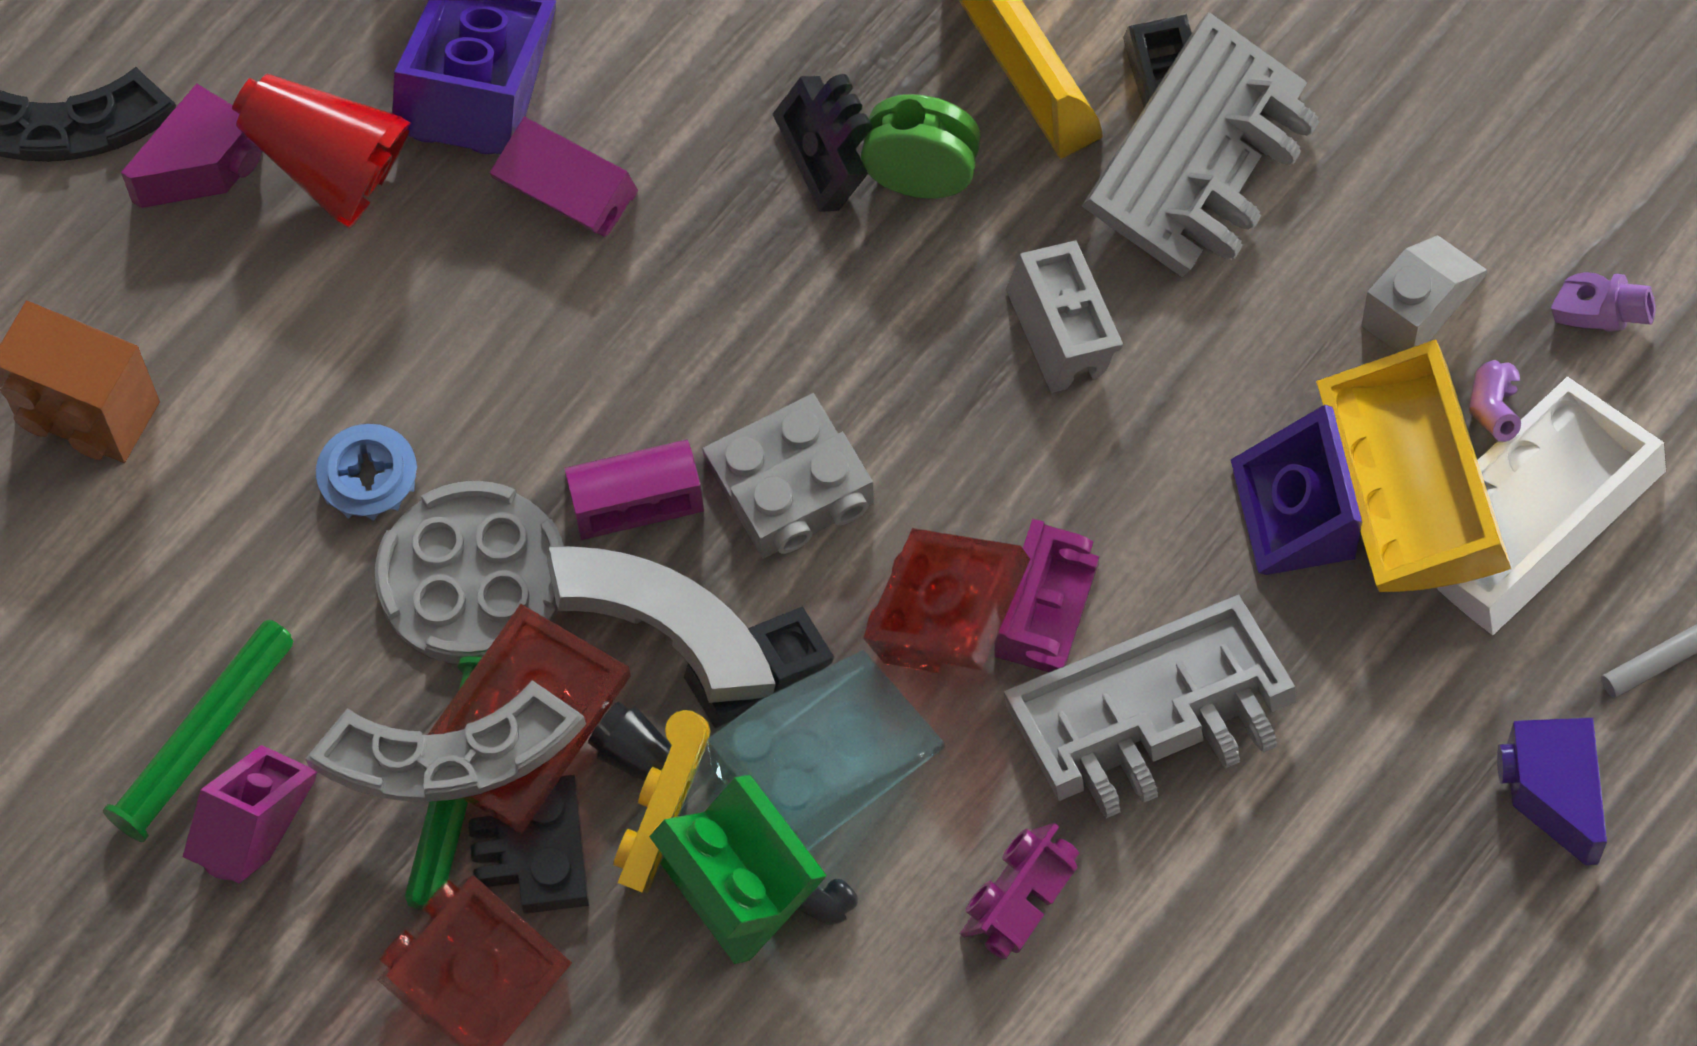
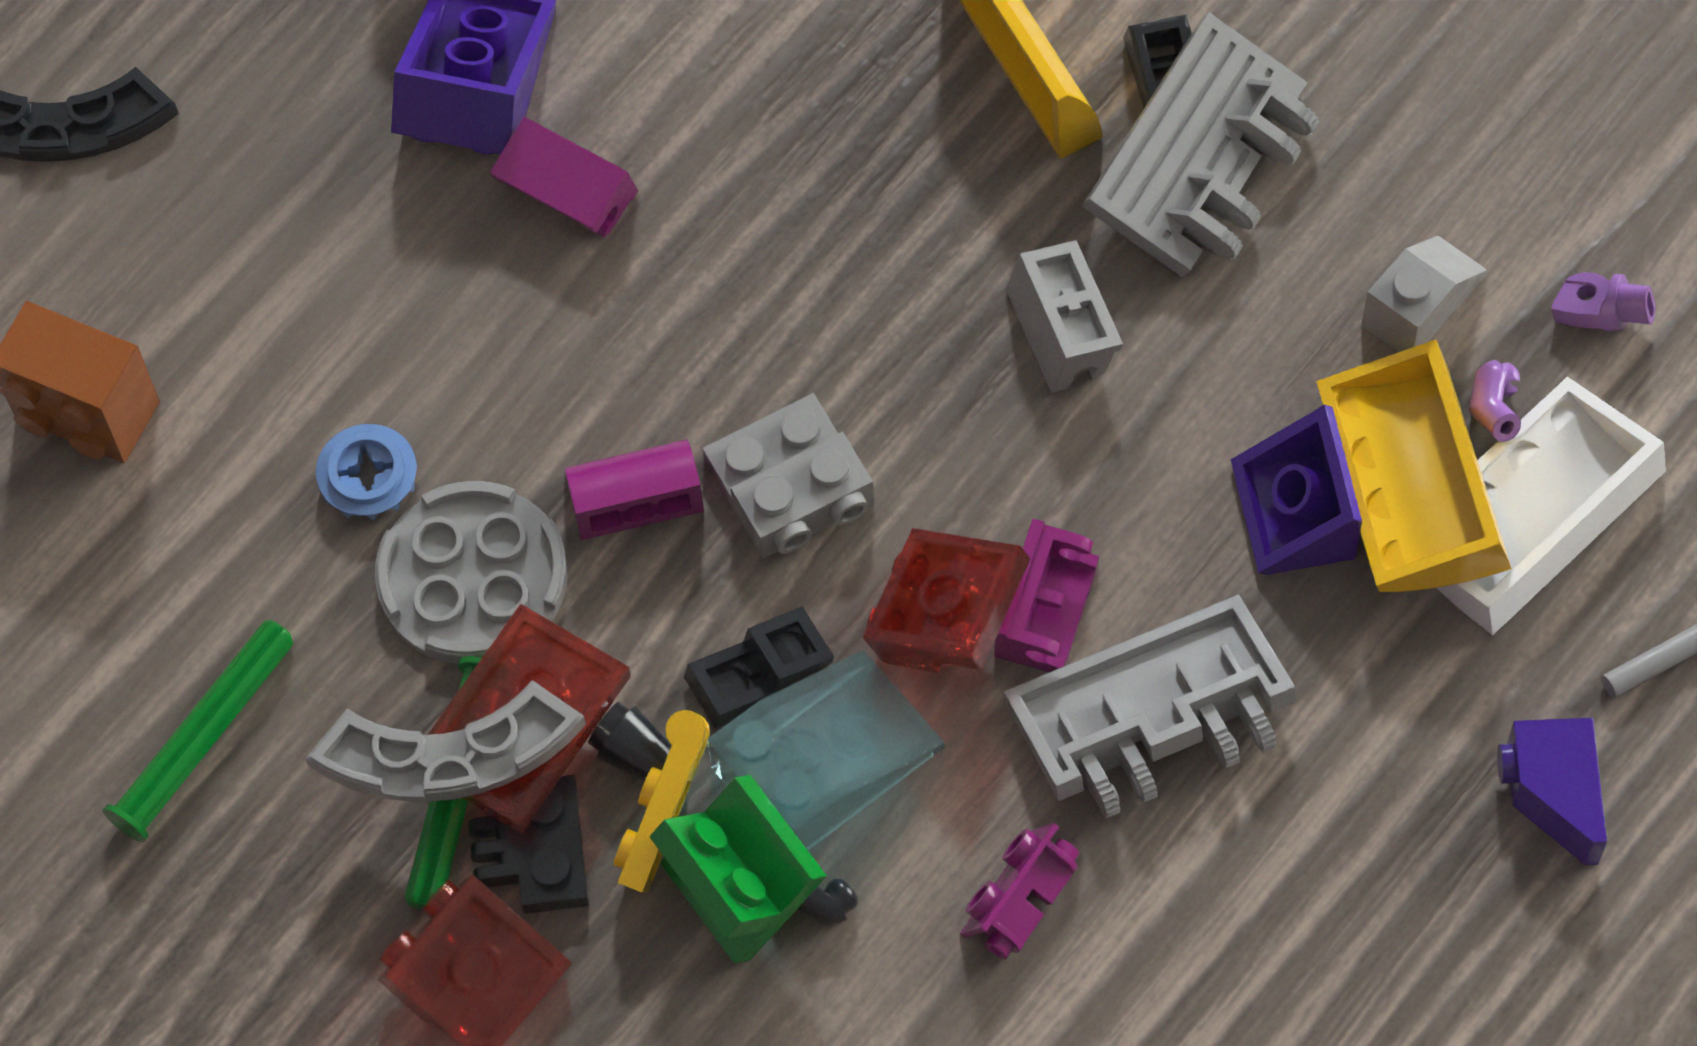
magenta slope [121,83,262,208] -> none
magenta slope [182,745,317,884] -> none
red cone [232,73,411,229] -> none
light grey tile [547,547,775,703] -> none
black hinge [772,74,872,212] -> none
bright green head [861,94,981,199] -> none

